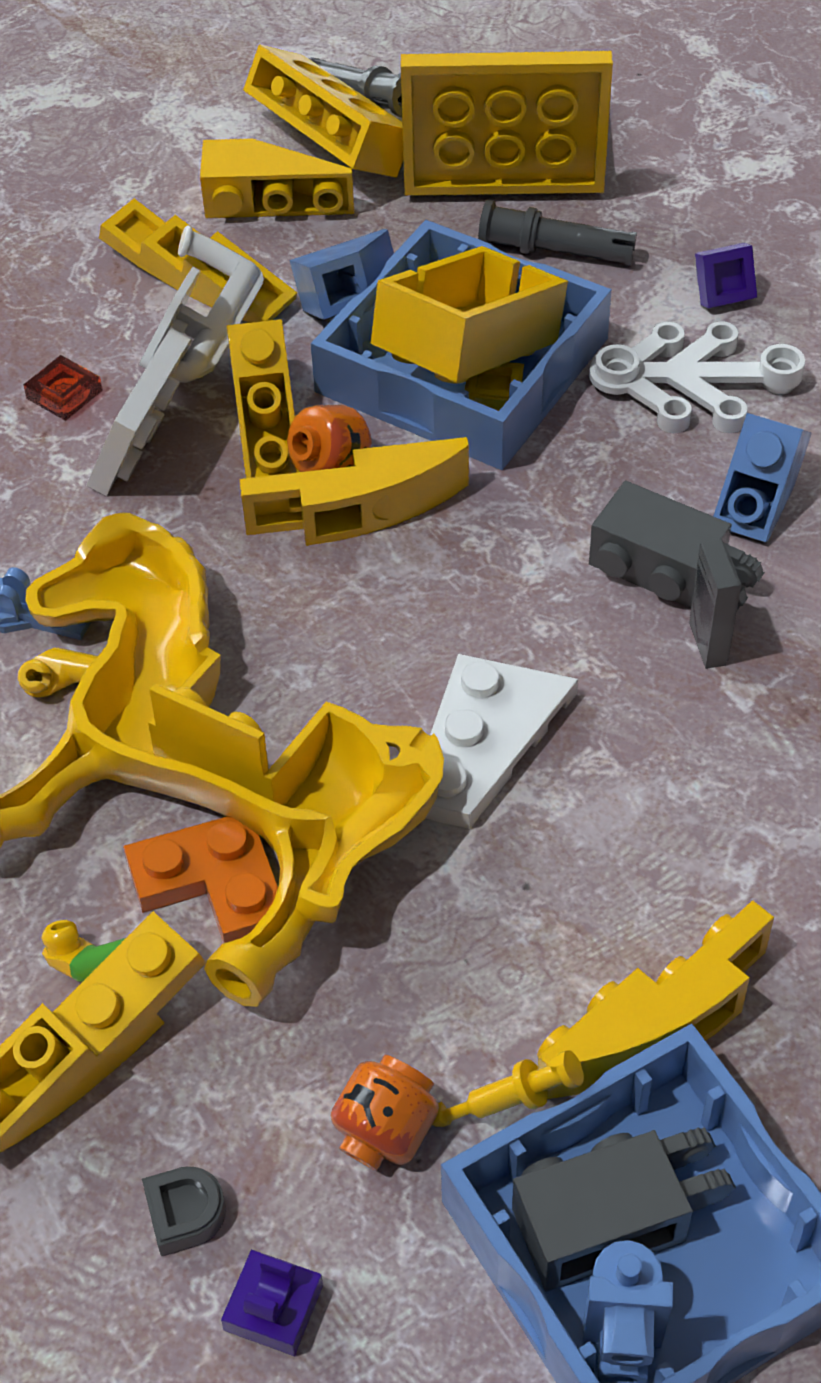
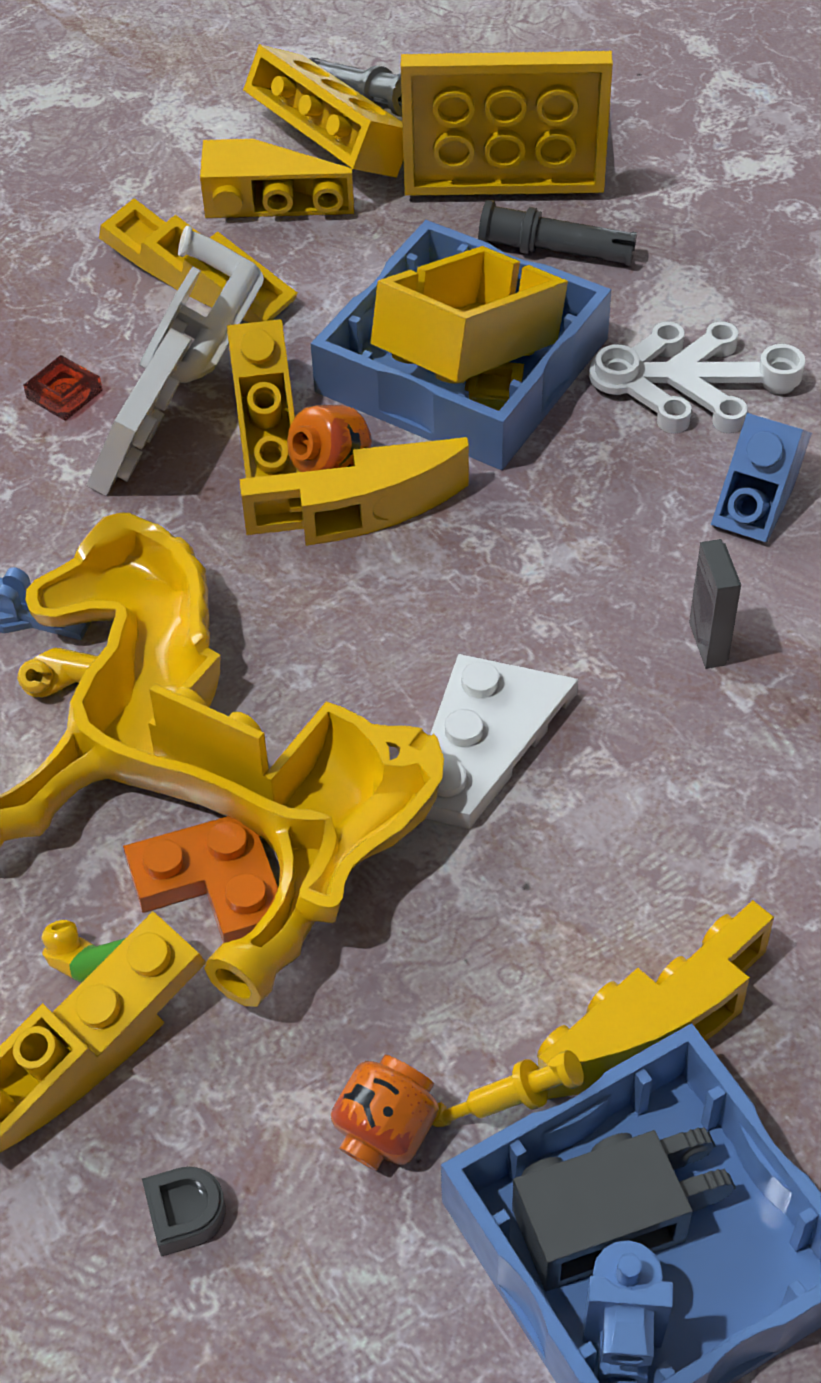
dark purple tile [221,1249,323,1357] -> none
medium blue slope [289,229,394,320] -> none
dark grey hinge [589,480,765,611] -> none
dark purple tile [695,243,758,308] -> none

